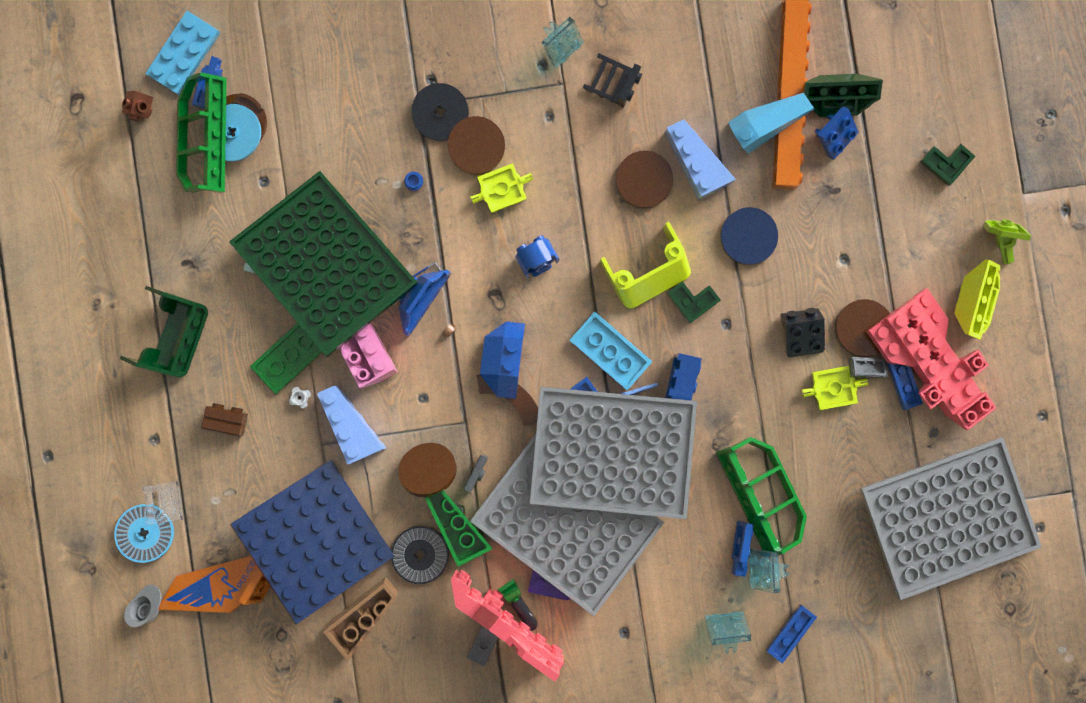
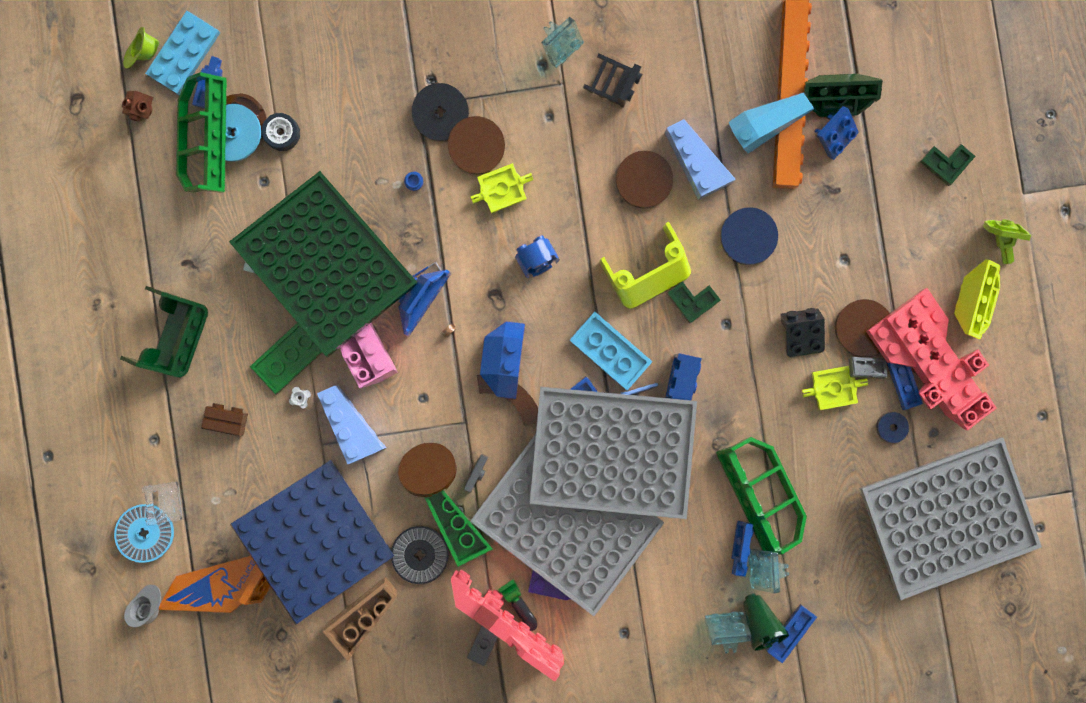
none -> lime piece [123,27,159,69]
none -> wheel [262,113,300,151]
none -> dark green cone [743,593,789,651]
none -> dark blue piece [876,412,909,443]

